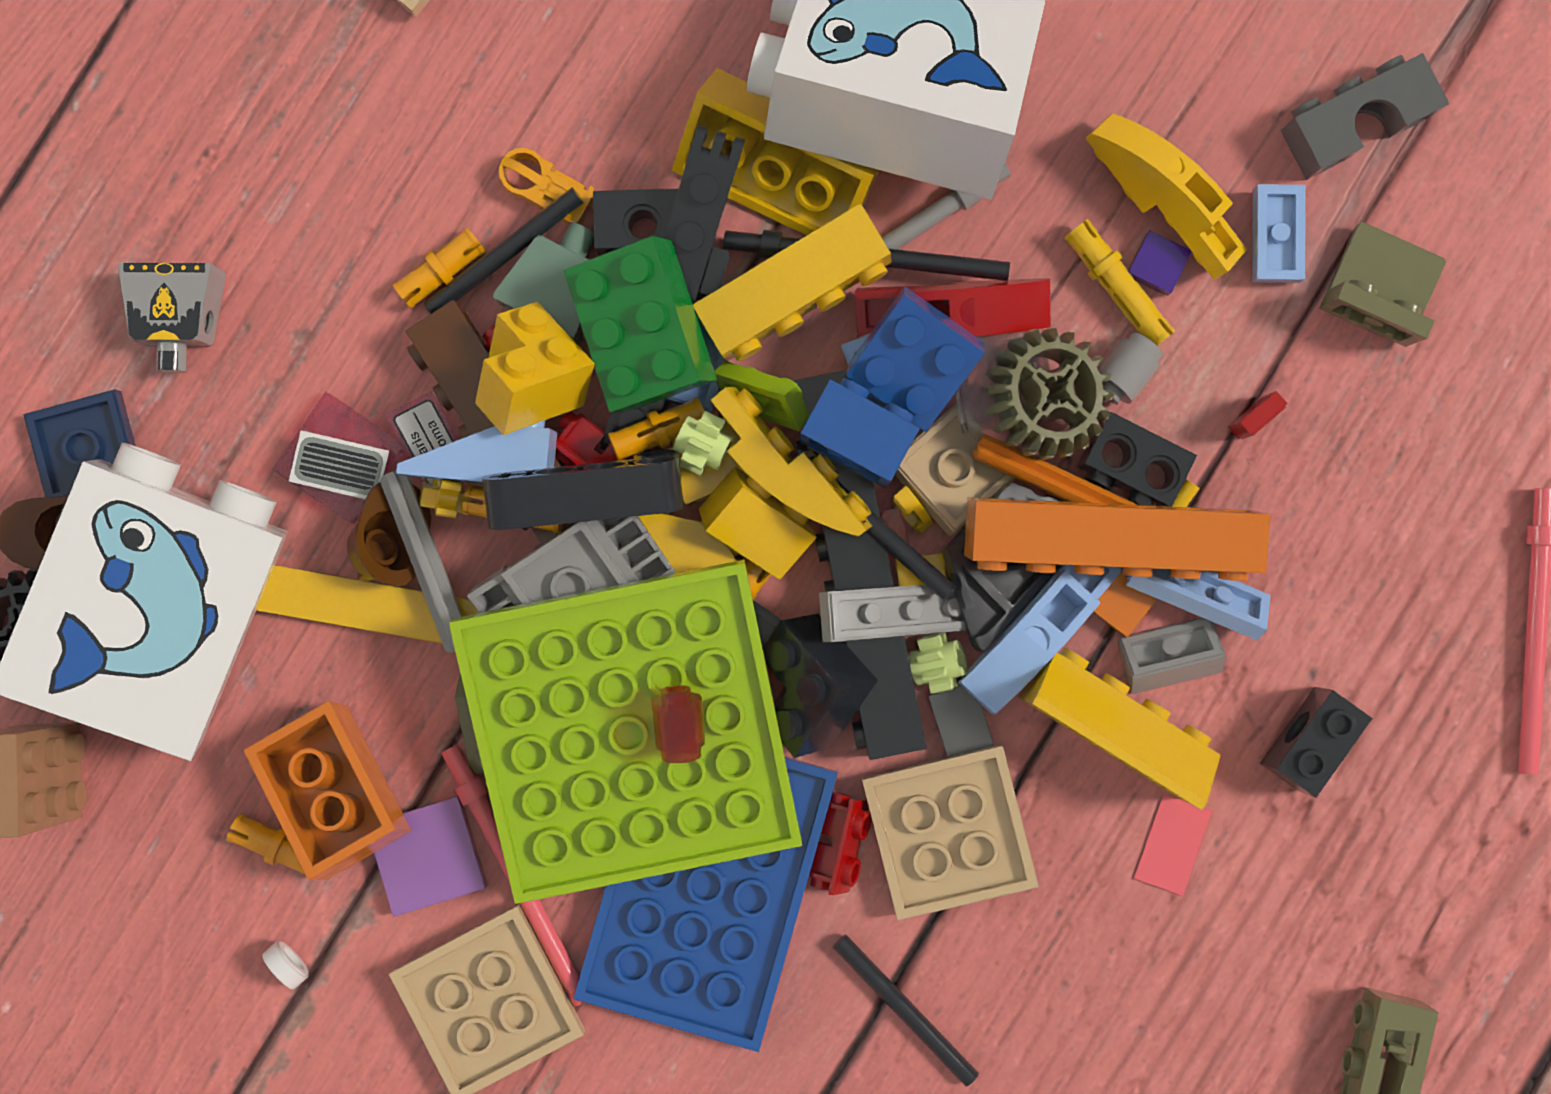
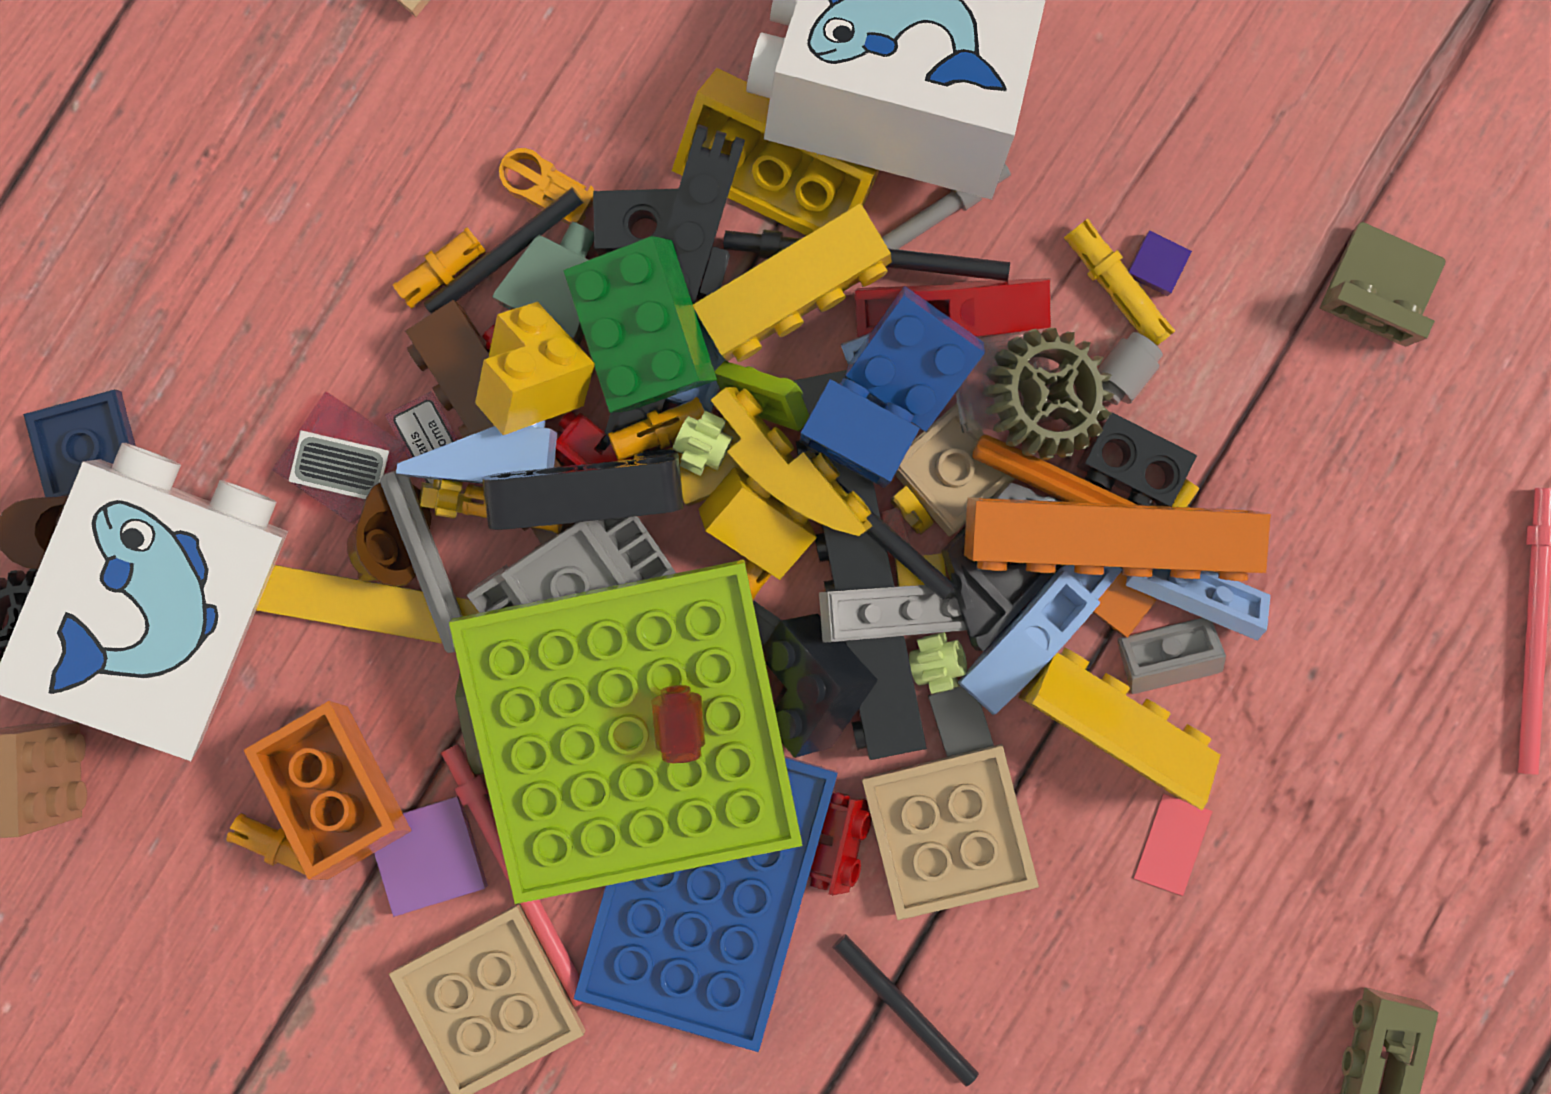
torso [118,263,226,373] -> none
white tile [262,941,308,989] -> none
yellow slope [638,514,739,573] -> none
yellow slope [1085,113,1247,280] -> none
red tile [1228,391,1288,439] -> none
light blue plate [1252,184,1306,283] -> none
black brick [1260,687,1373,798] -> none
dark grey arch [1281,53,1449,180] -> none

